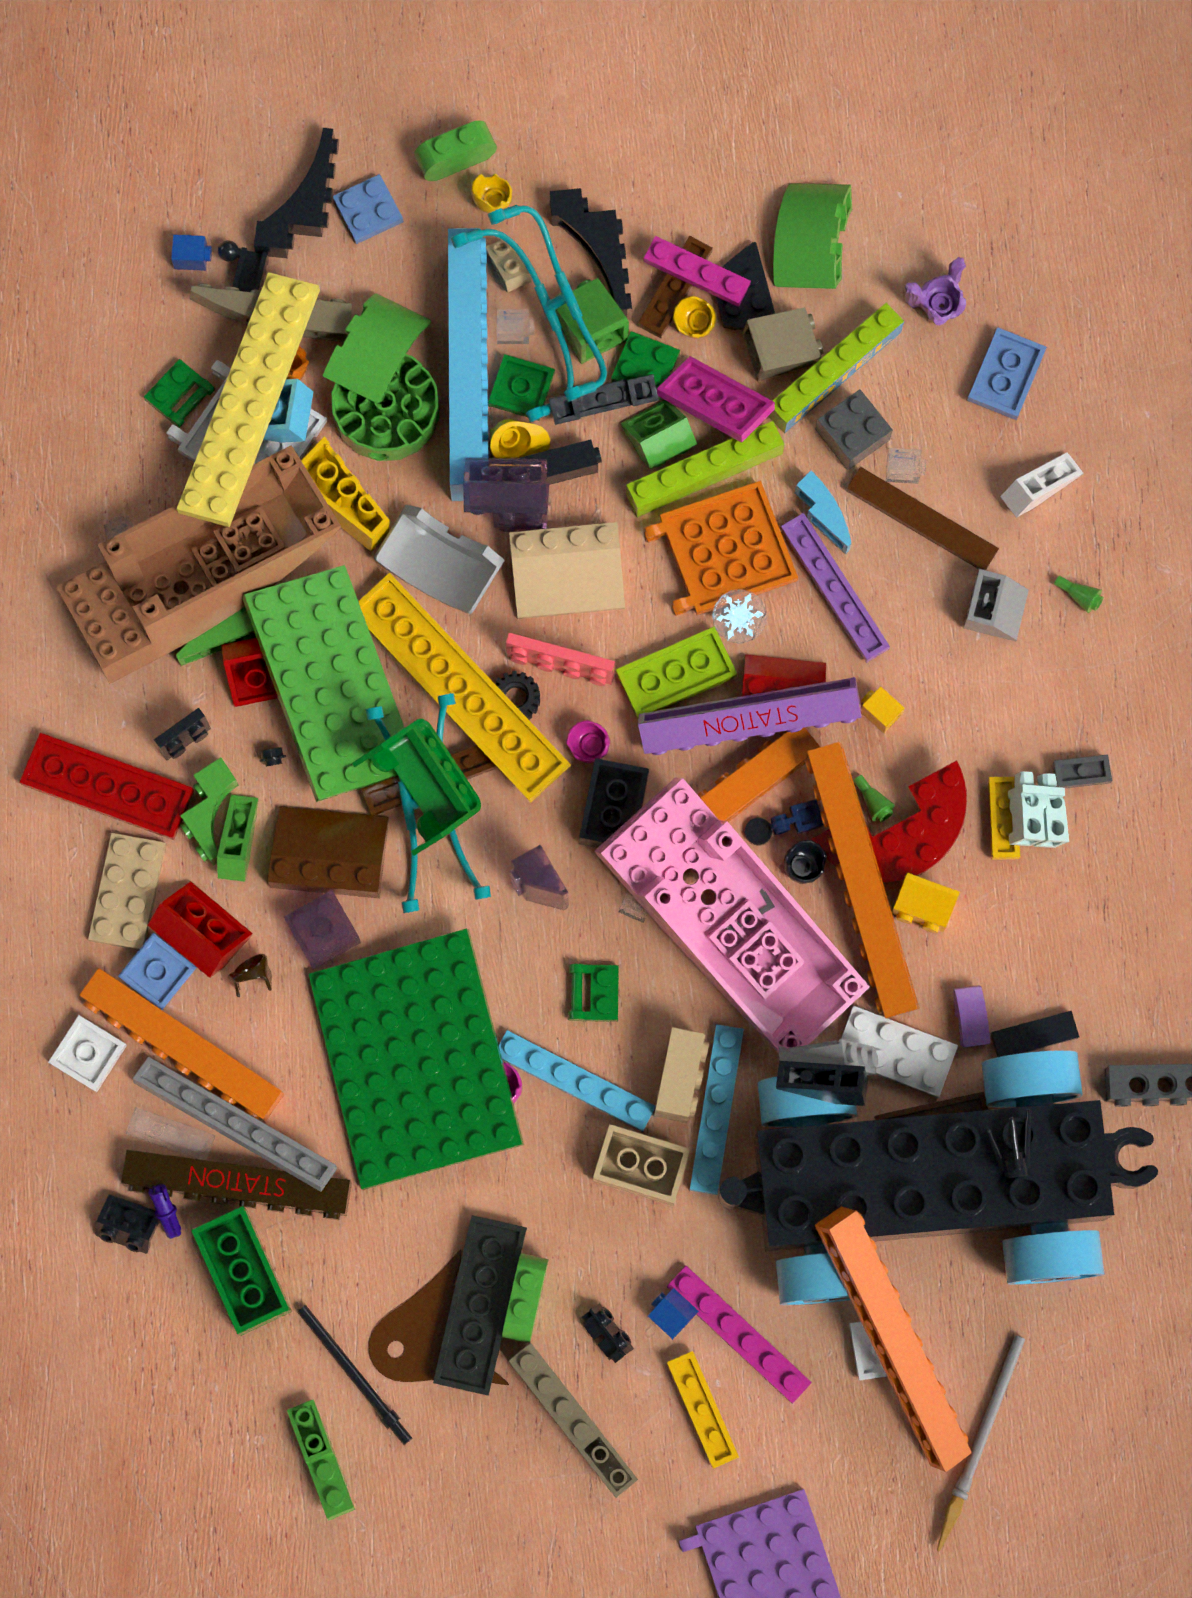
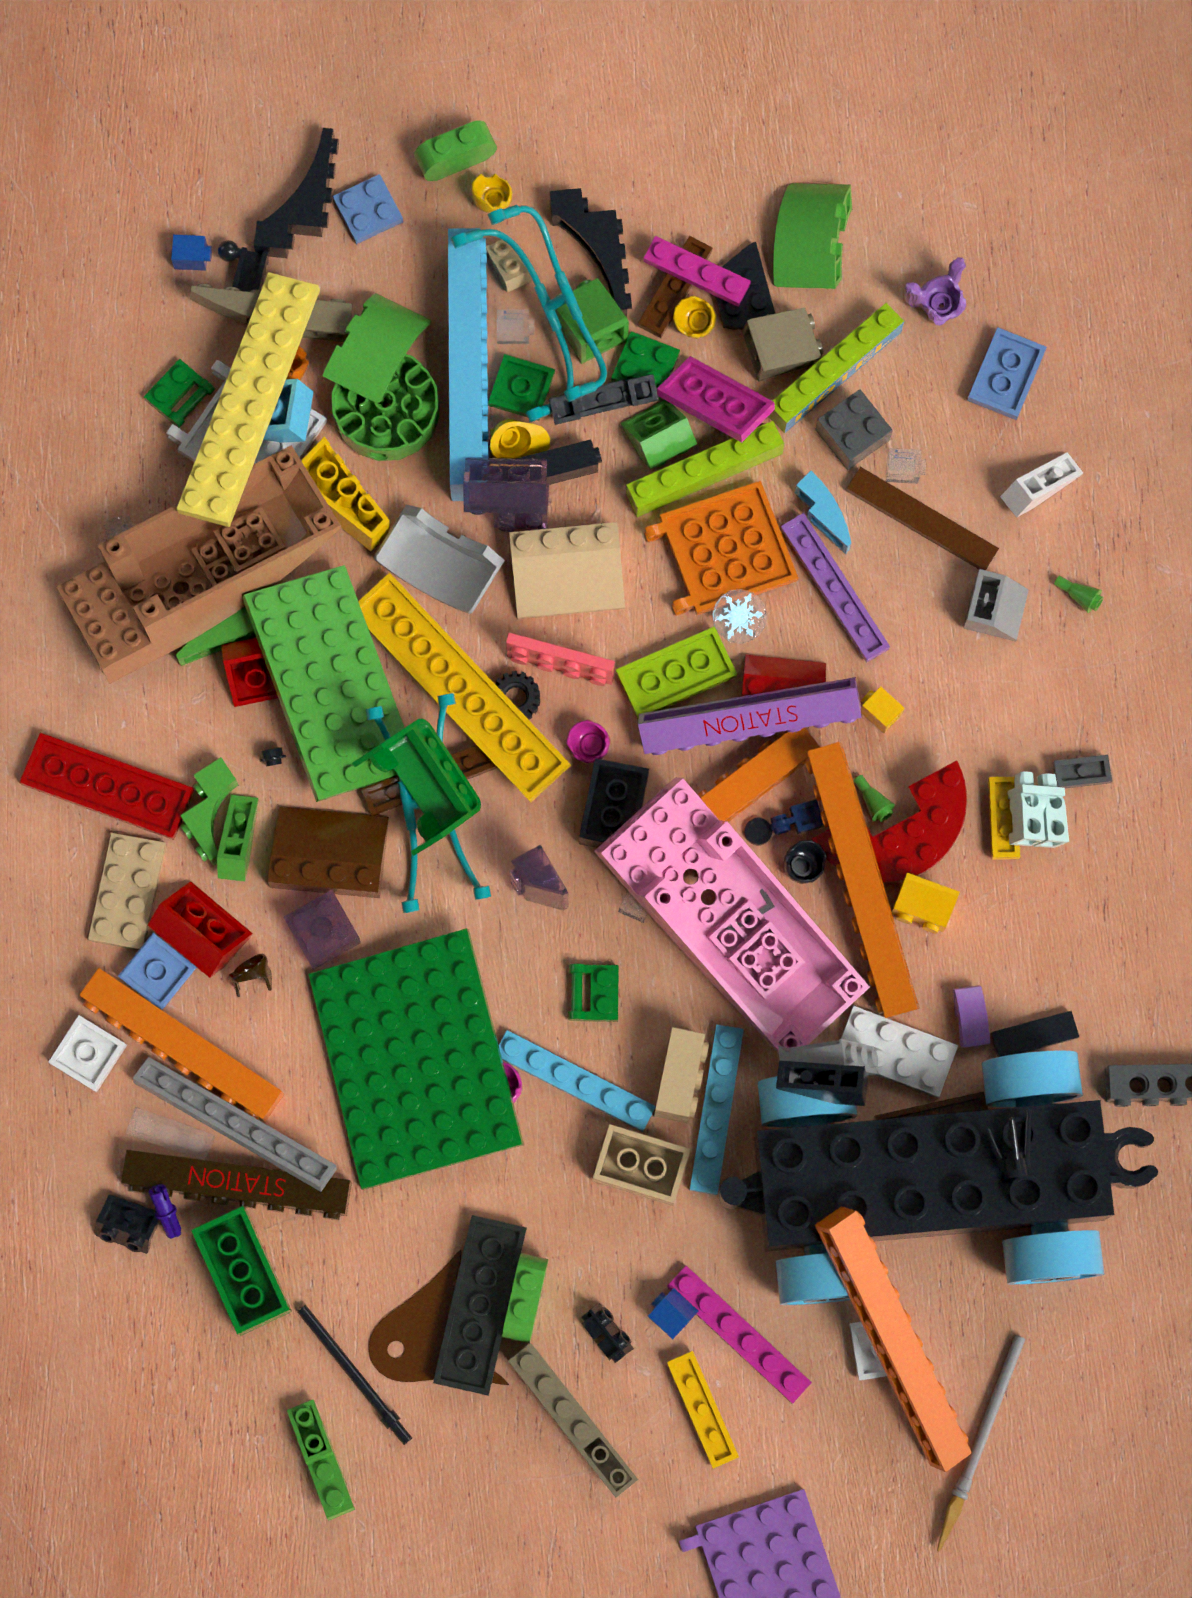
black plate [154,708,211,760] -> none

